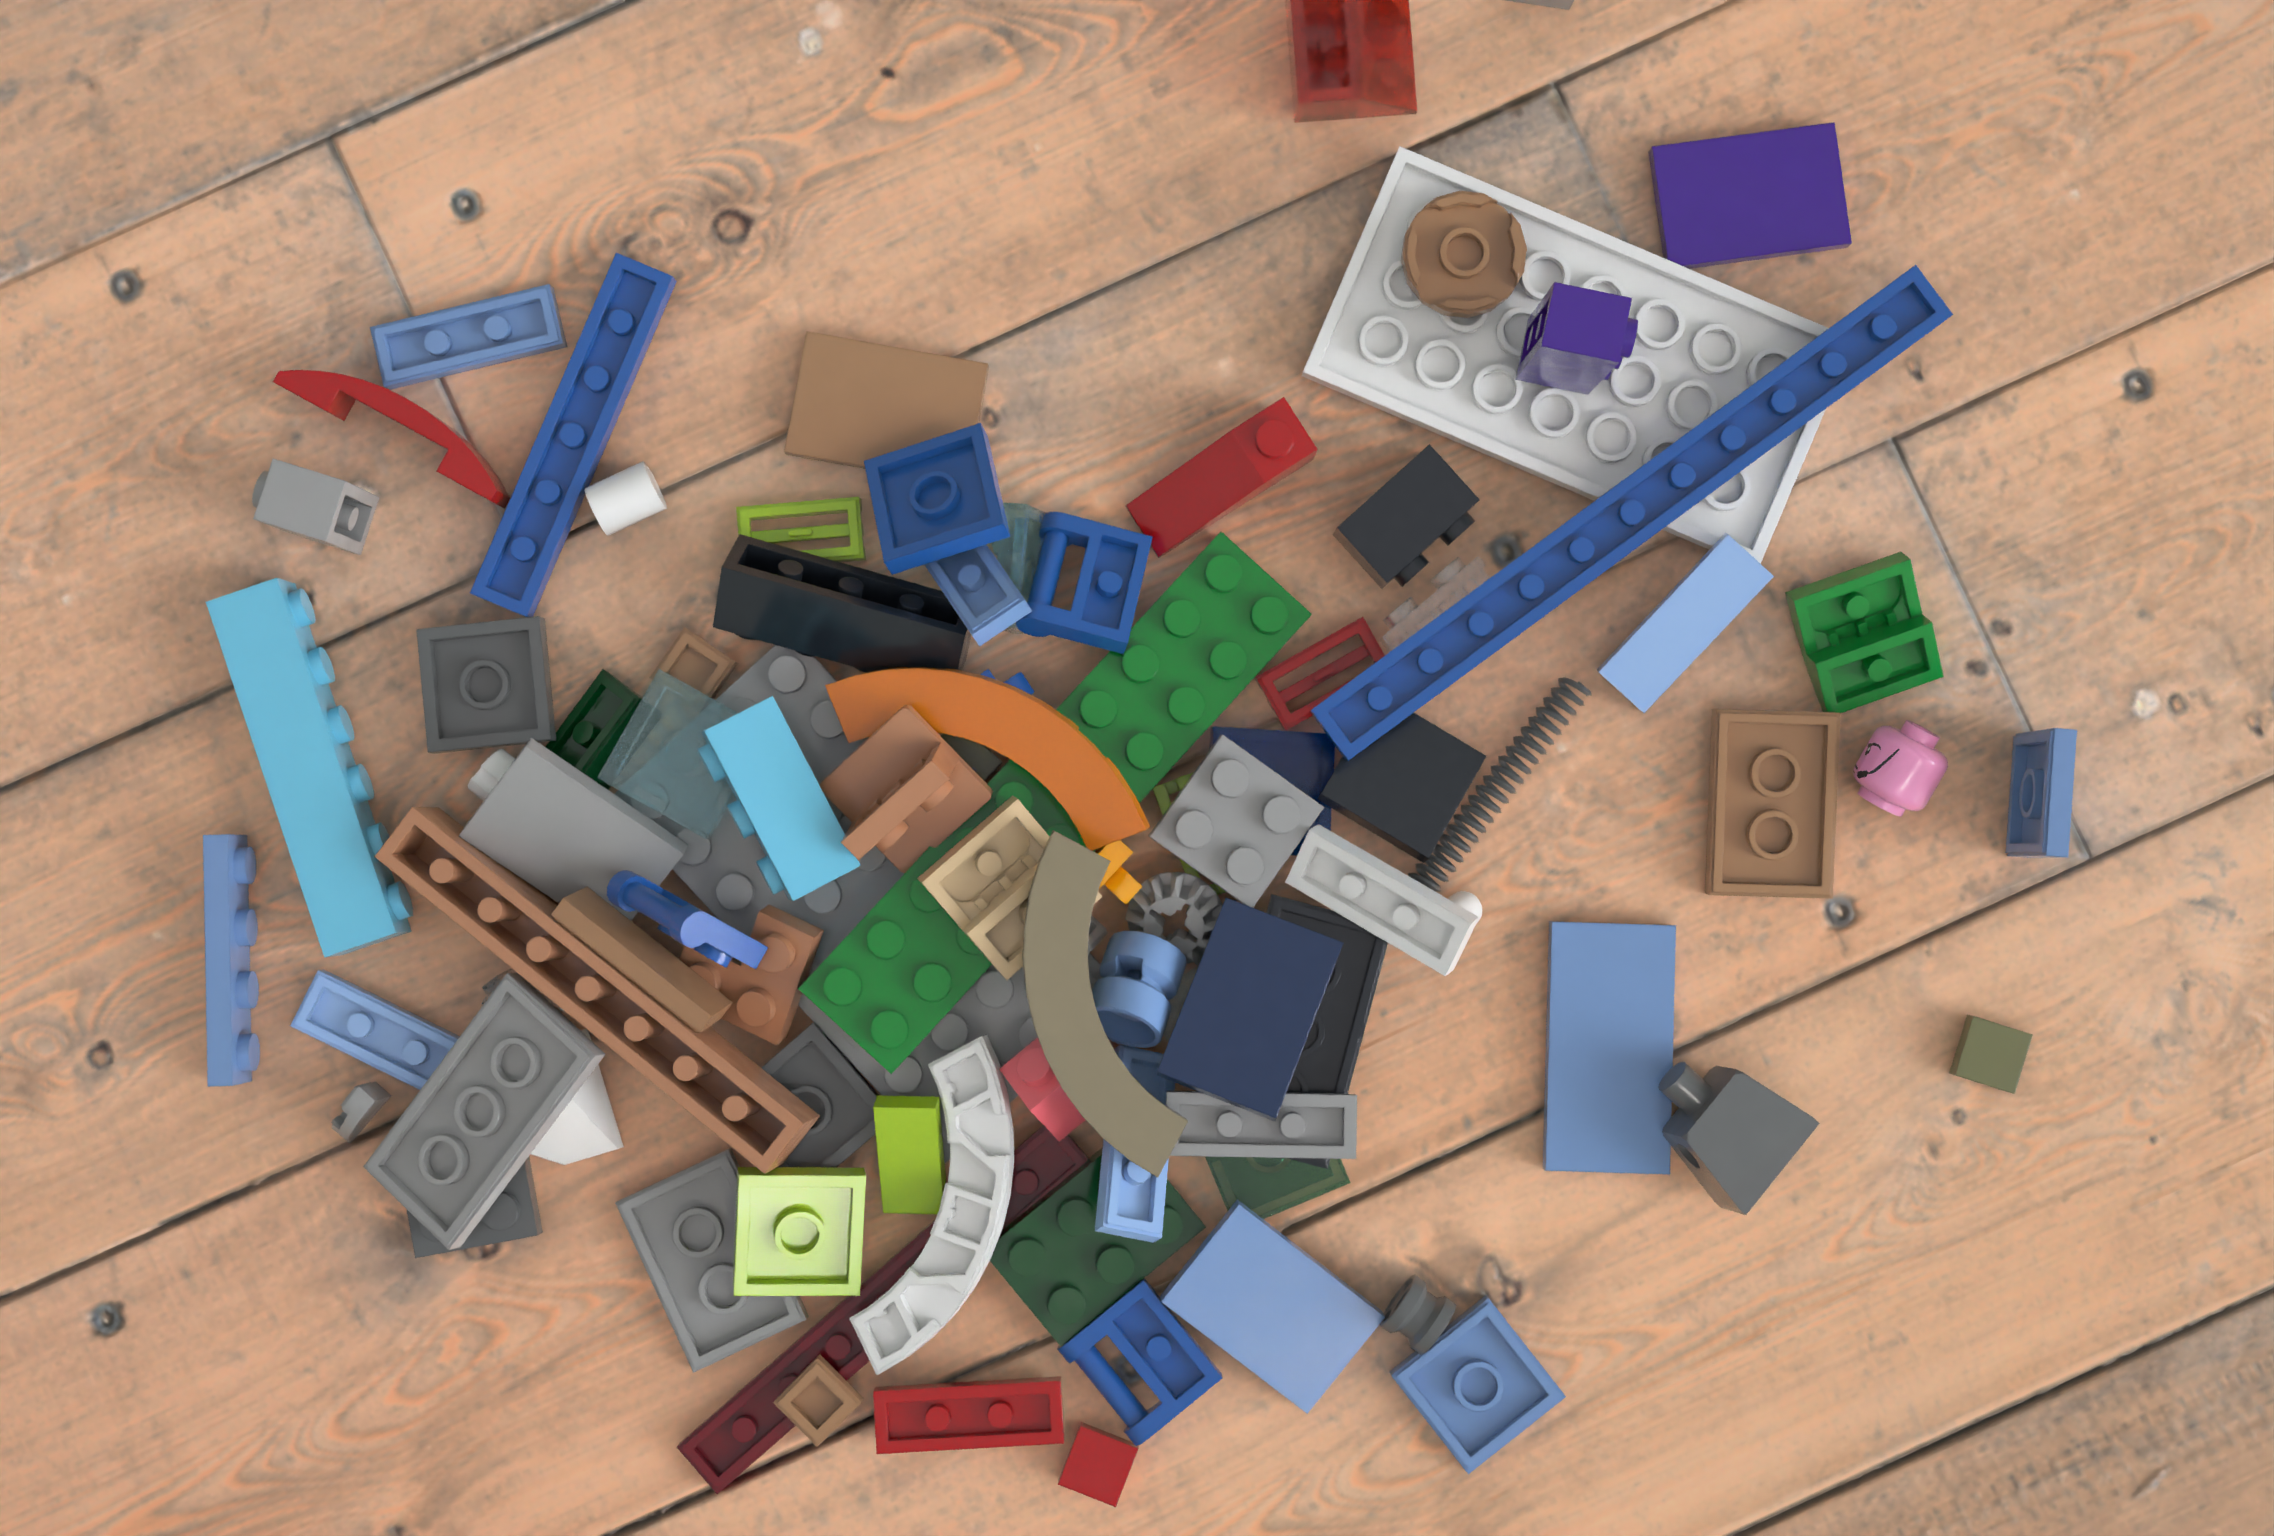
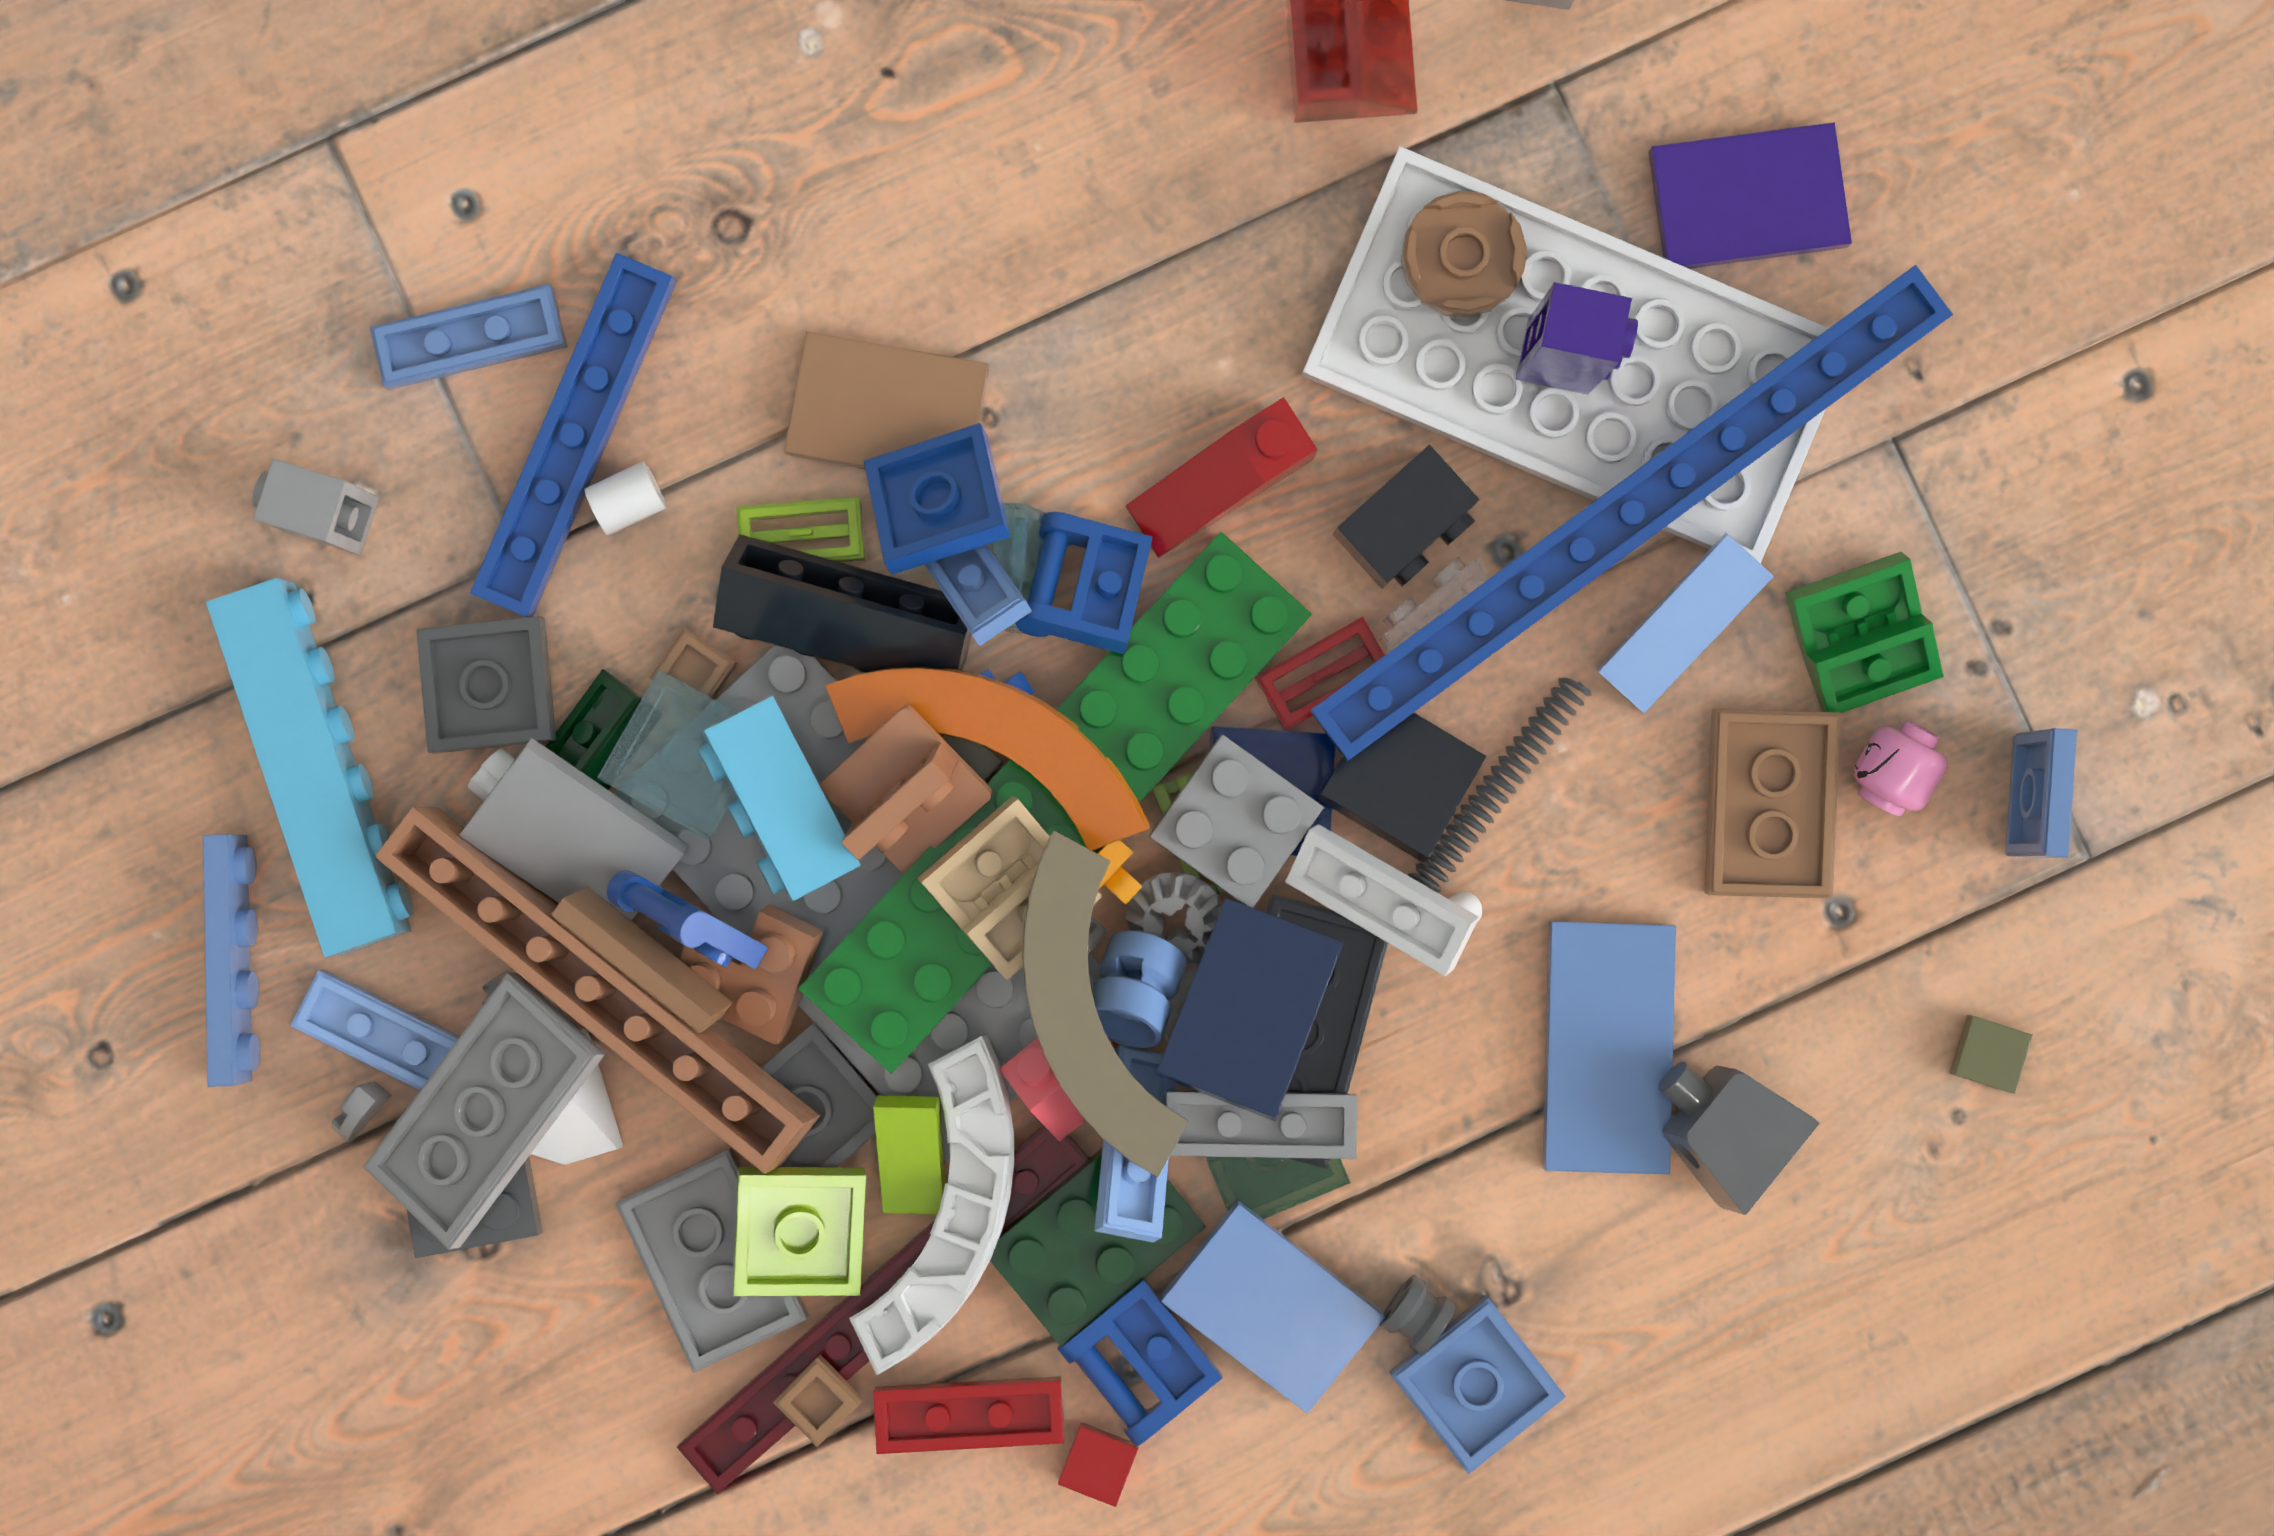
red slope [273,370,510,509] -> none

